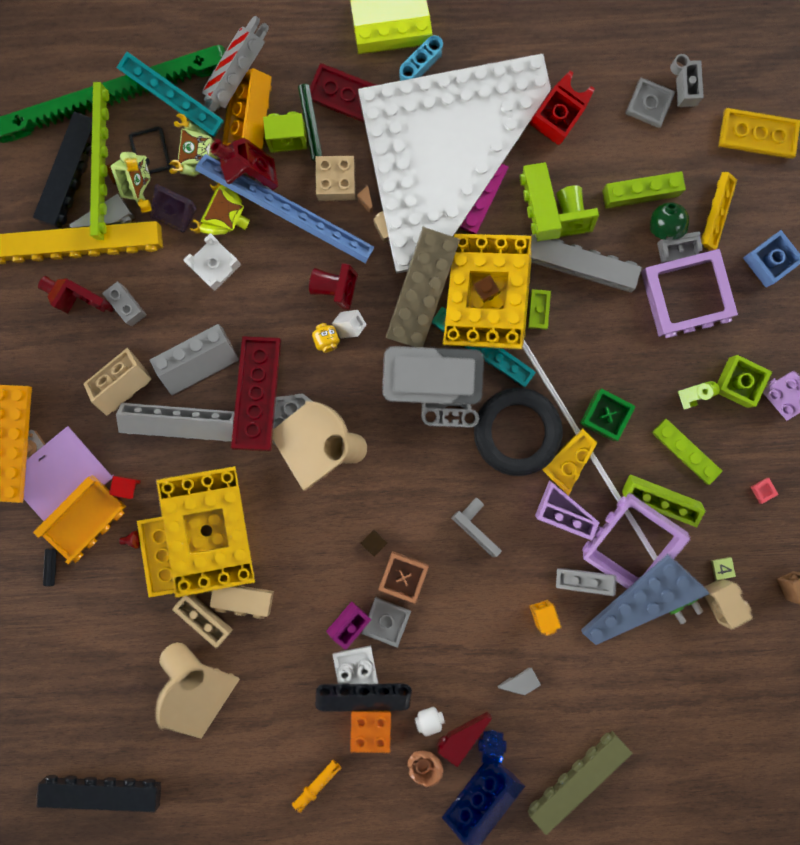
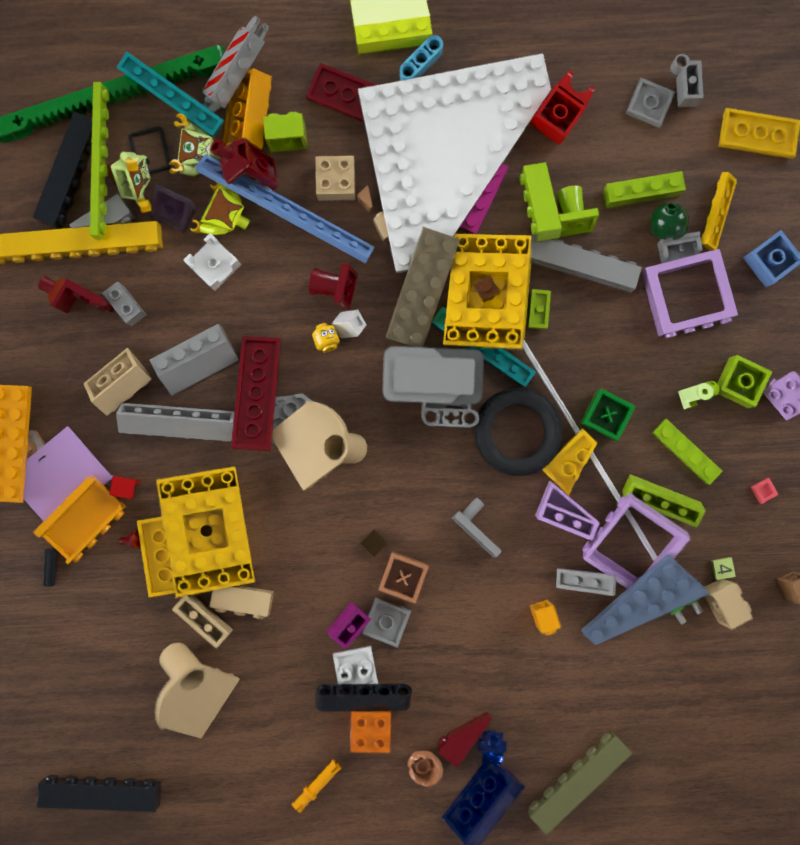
dark green axle [298,84,322,161] -> none
white head [415,707,445,736] -> none
light grey slope [498,668,541,695] -> none

